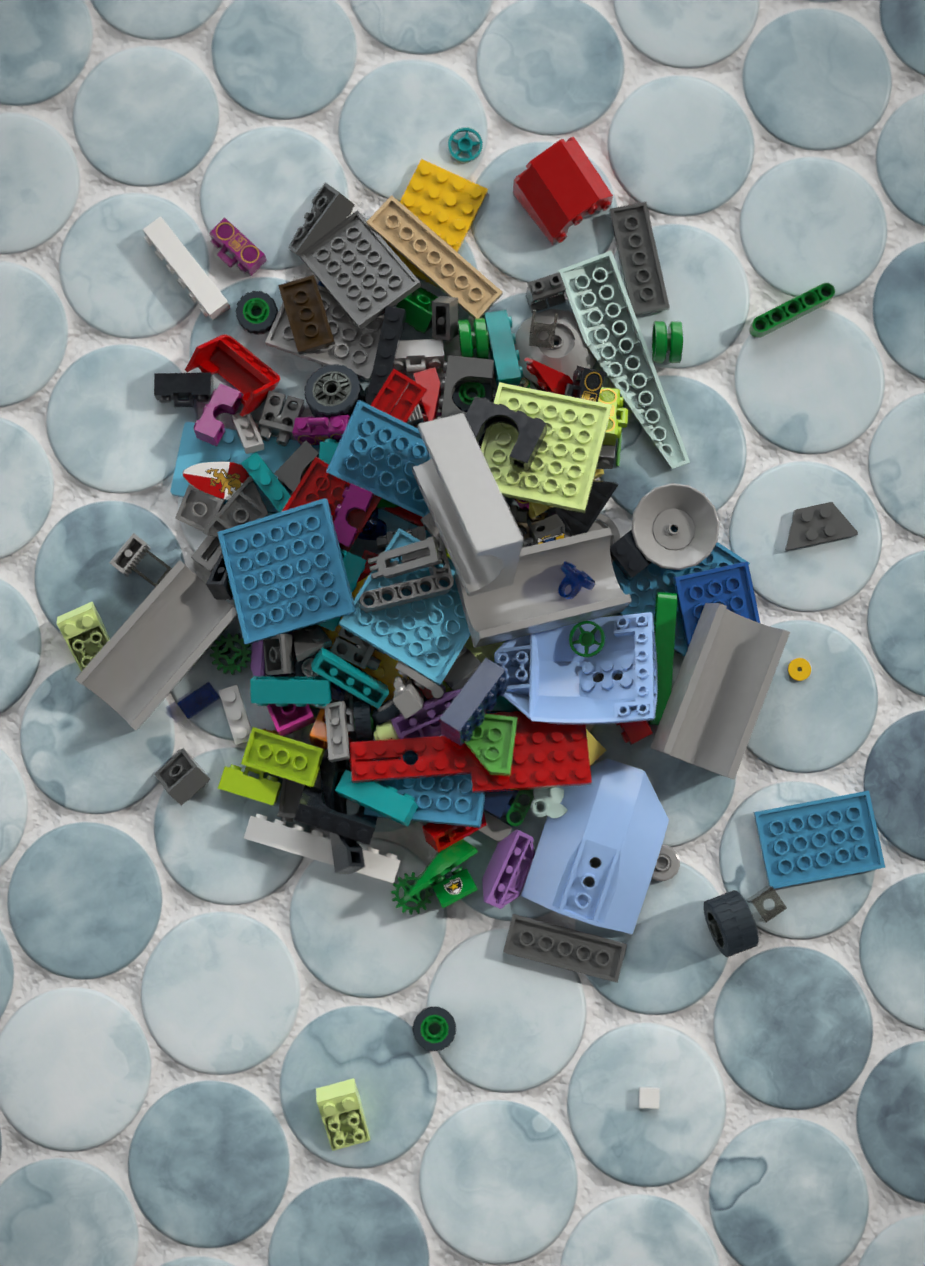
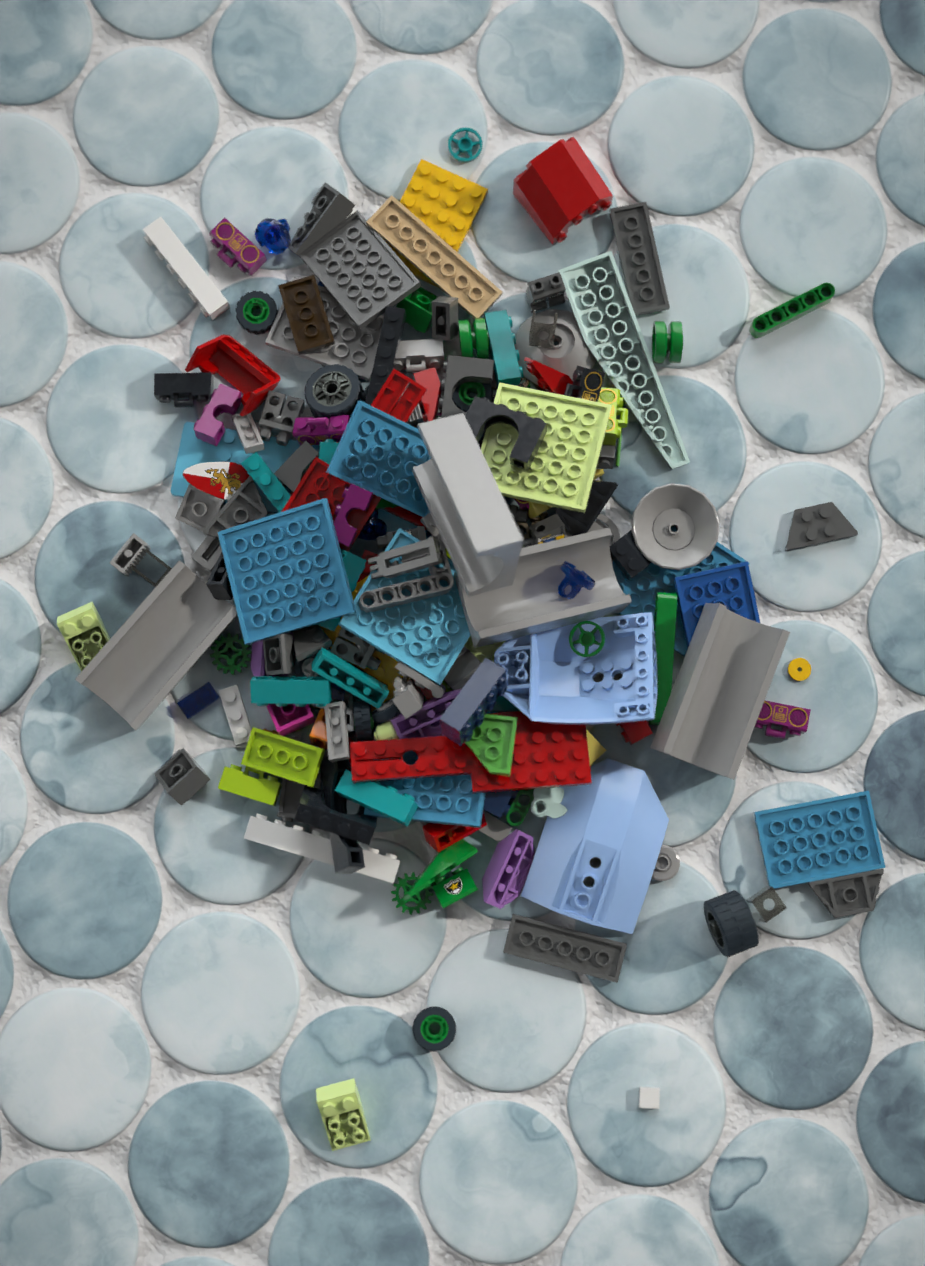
none -> clear blue tile [254,218,291,255]
none -> magenta piece [754,700,811,739]
none -> dark grey wing [808,869,884,918]

